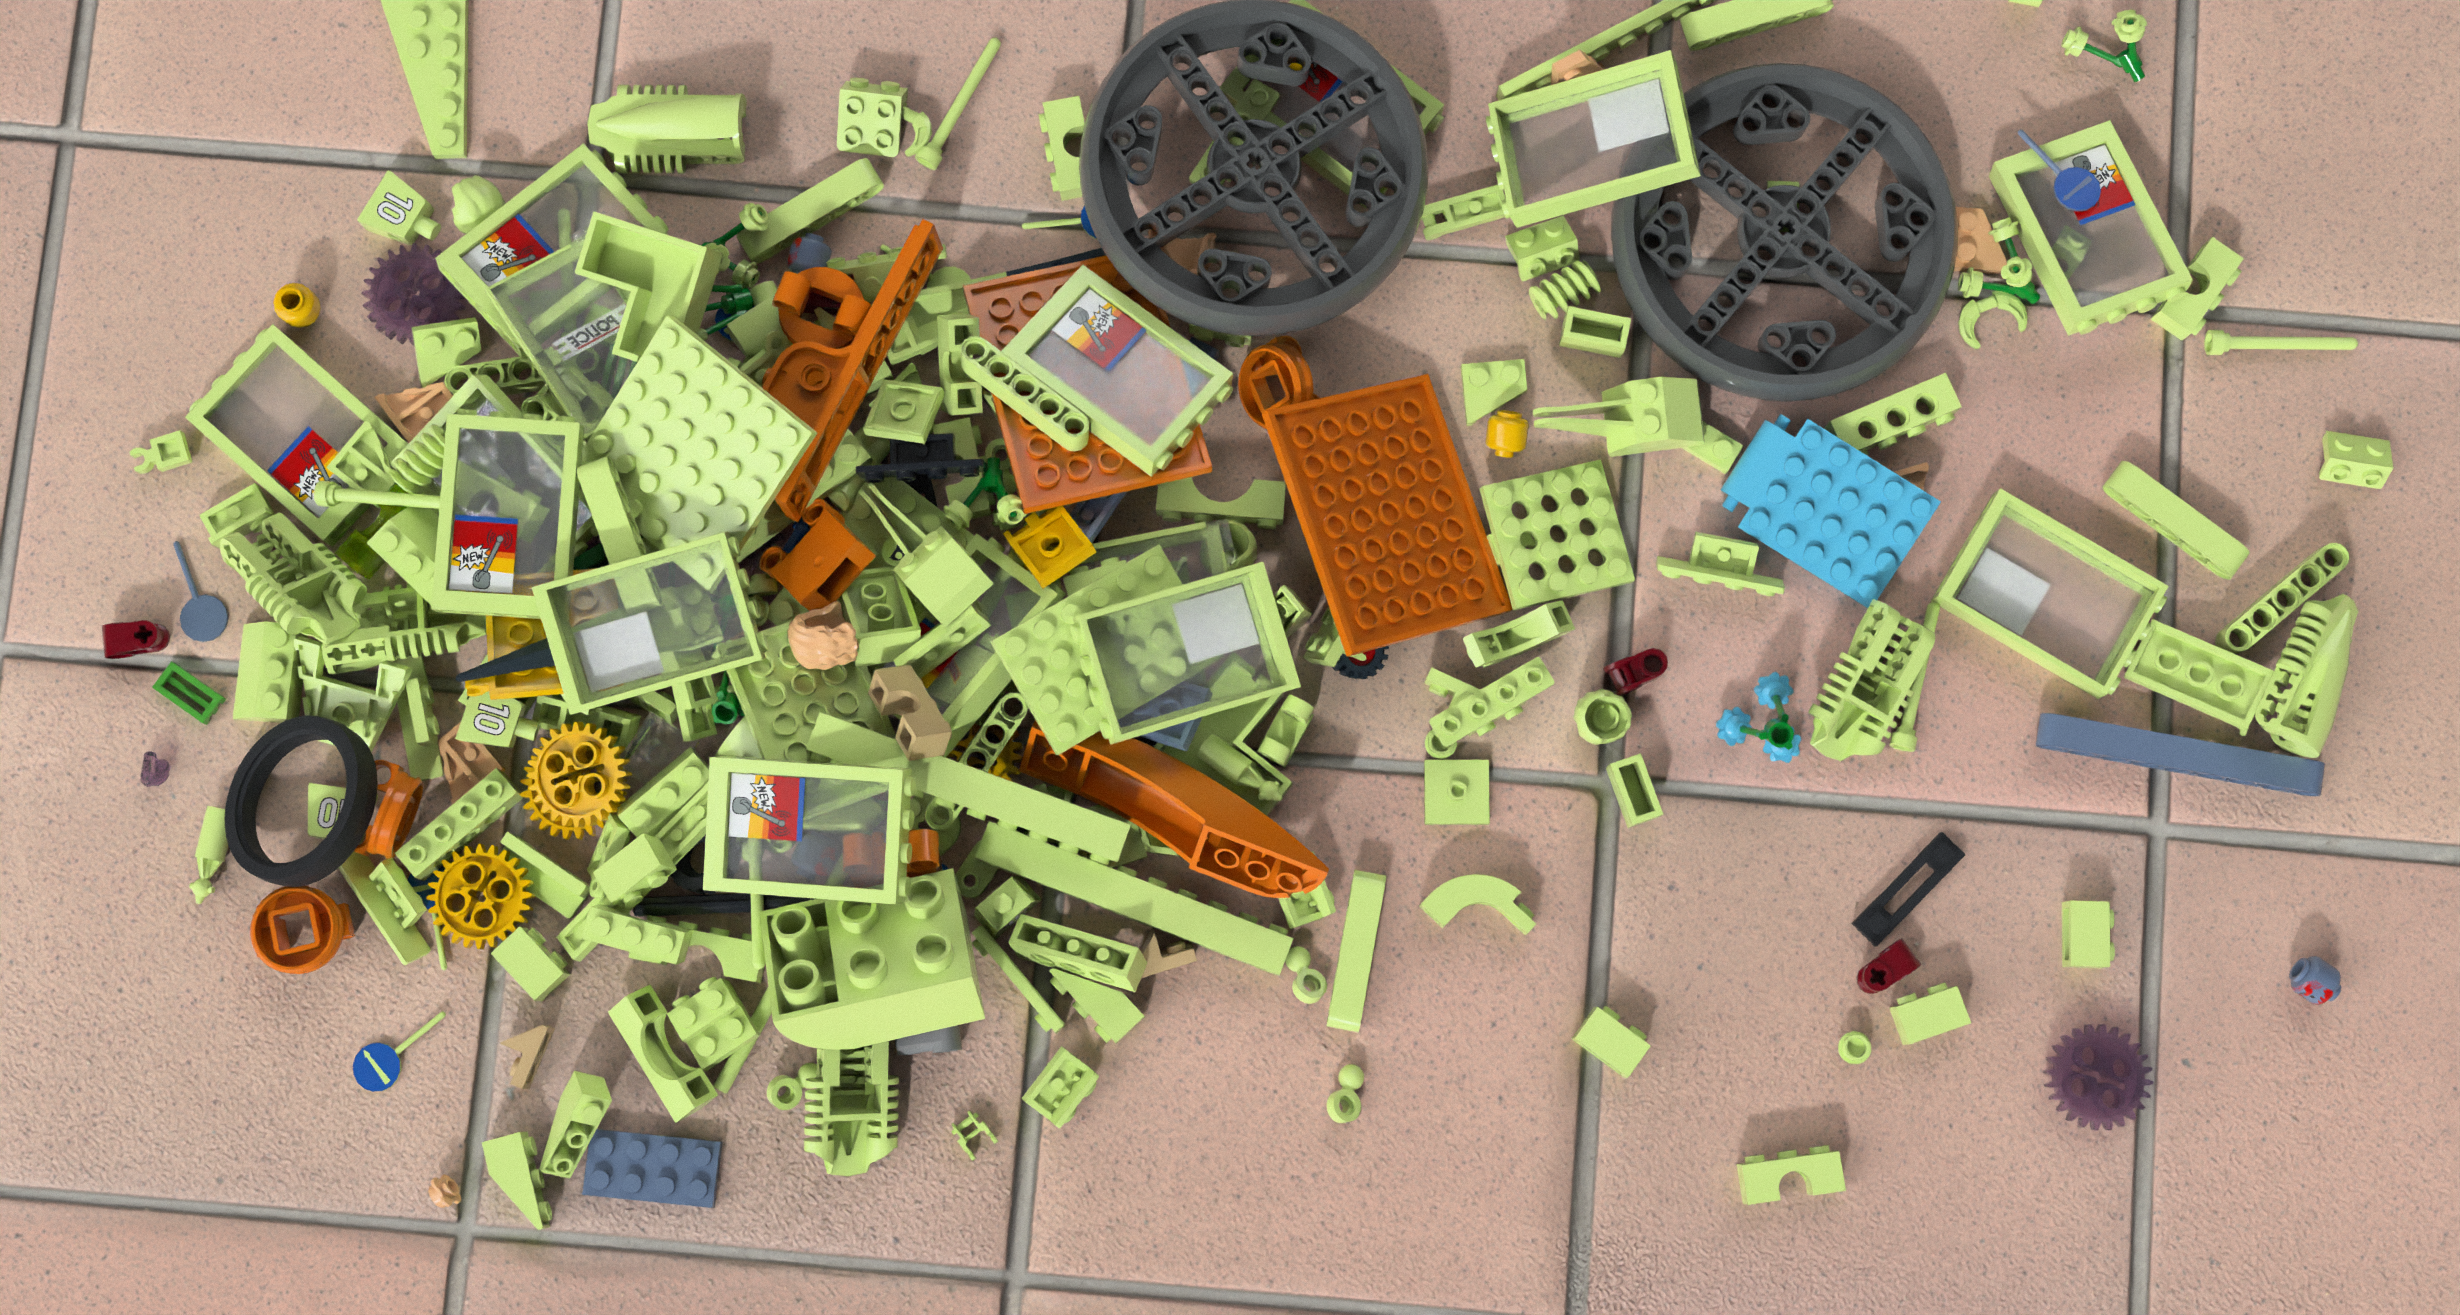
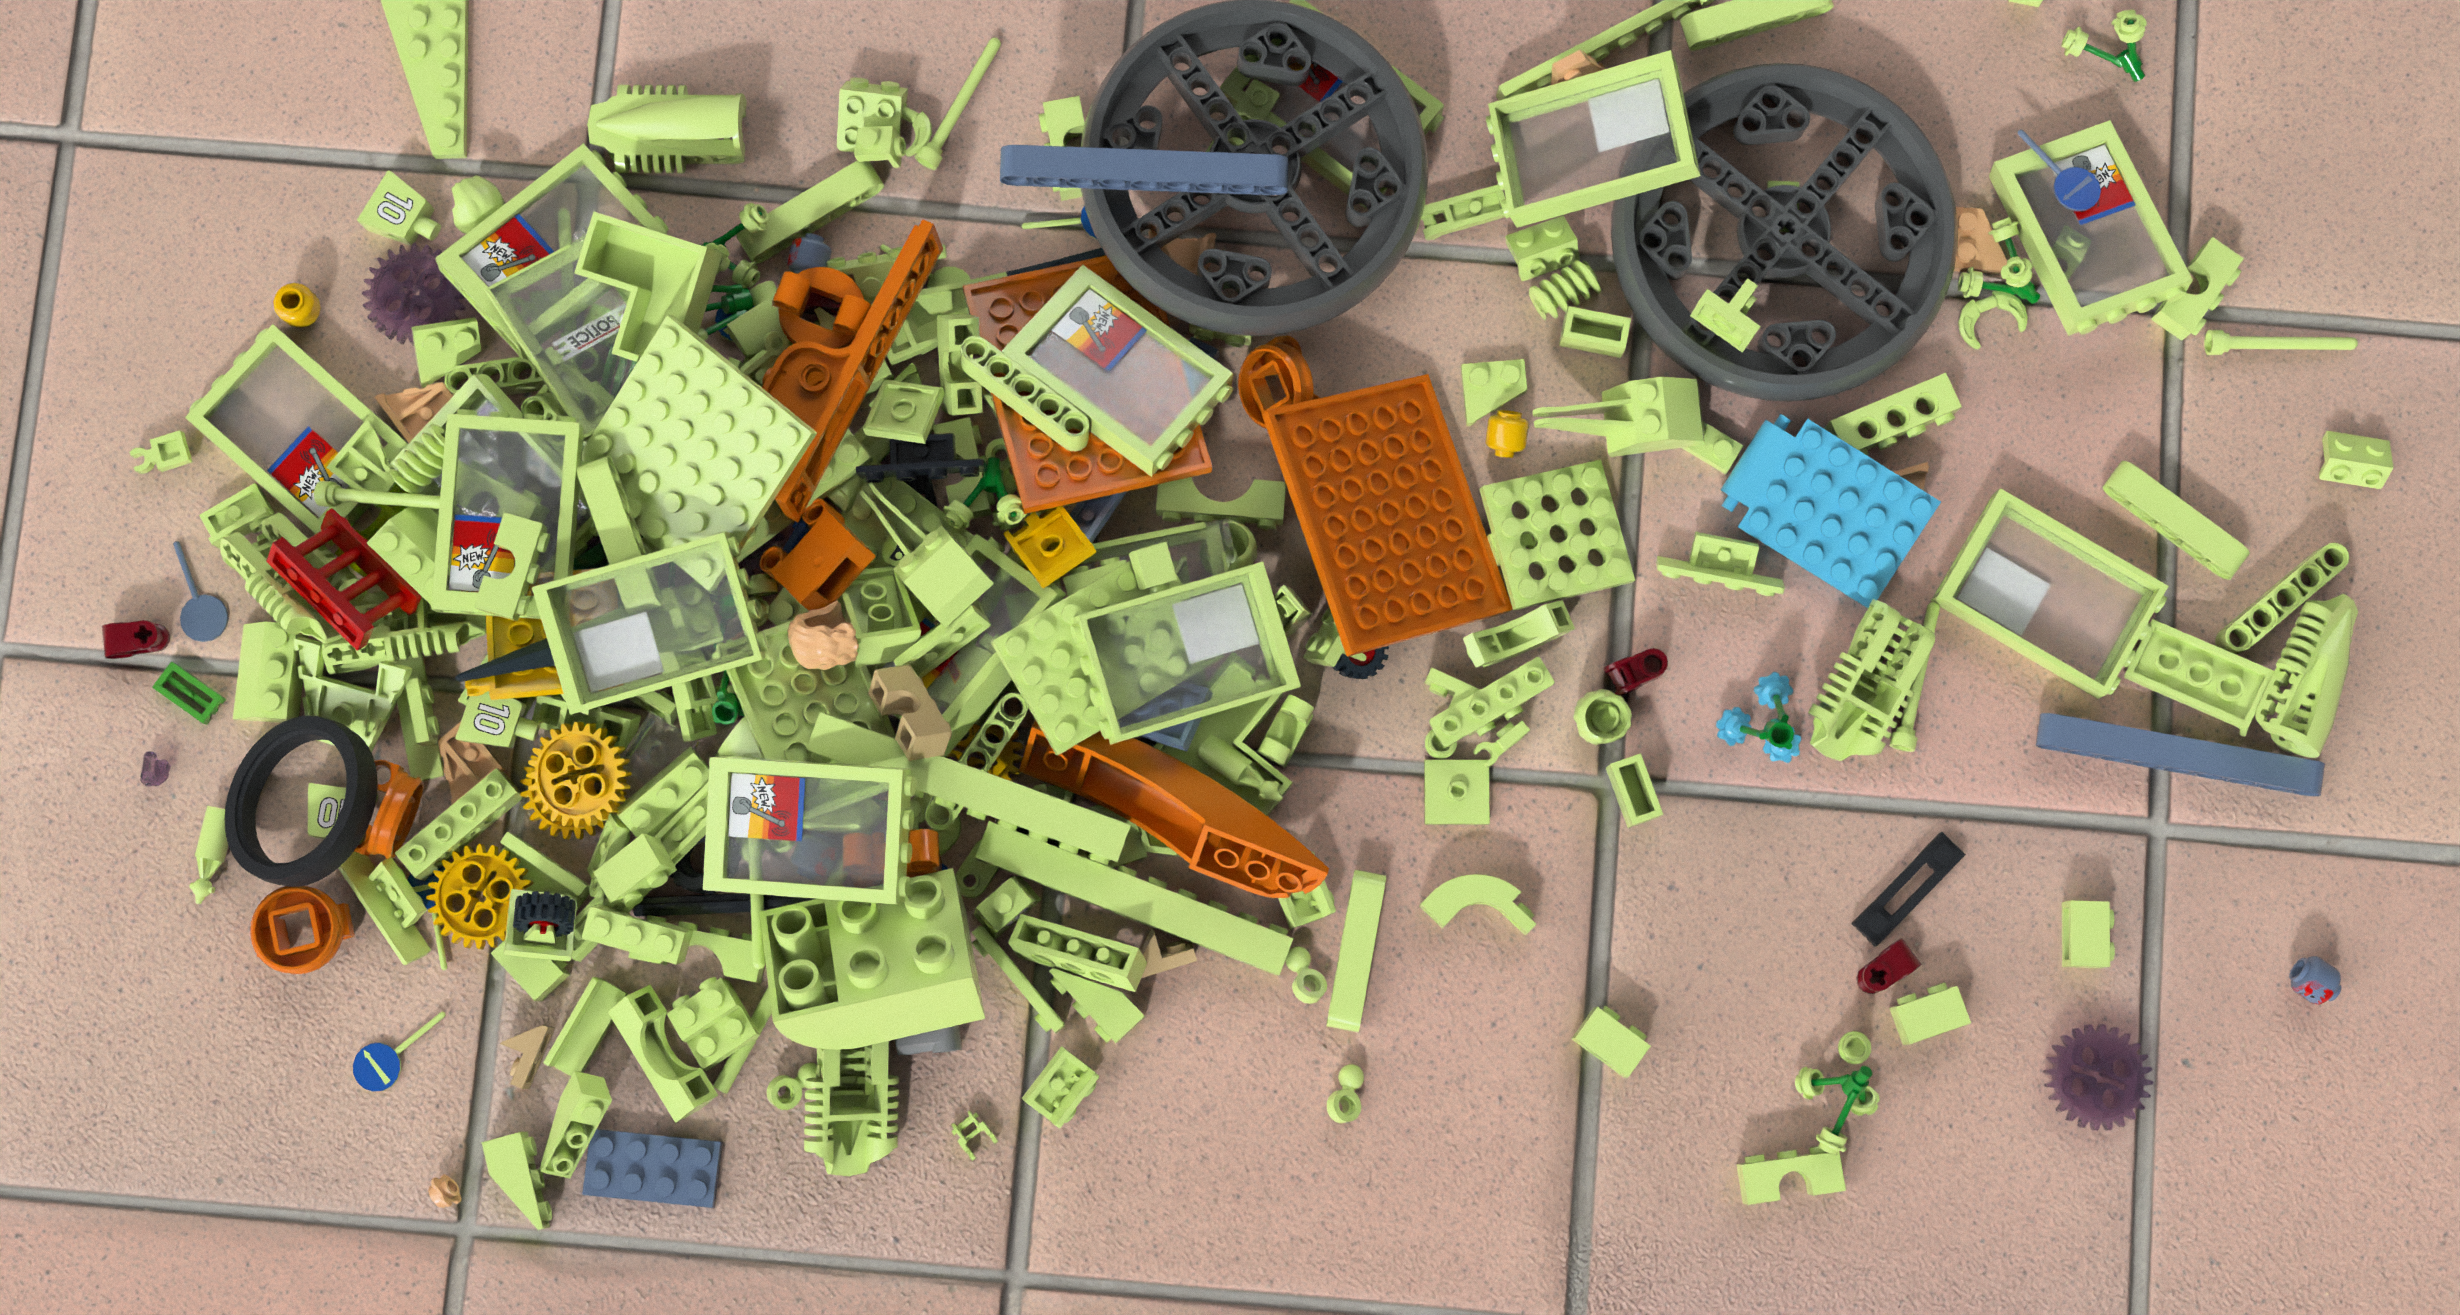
none -> red fence [266,508,422,651]
none -> yellowish green arch [474,512,550,622]
none -> plate [504,889,577,961]
none -> yellowish green panel [543,977,629,1076]
none -> yellowish green bracket [854,125,906,168]
none -> sand blue beam [1000,145,1288,195]
none -> yellowish green brick [1129,542,1177,594]
none -> yellowish green plate [1473,721,1530,768]
none -> yellowish green bracket [1690,278,1761,353]
none -> plant [1795,1066,1880,1155]

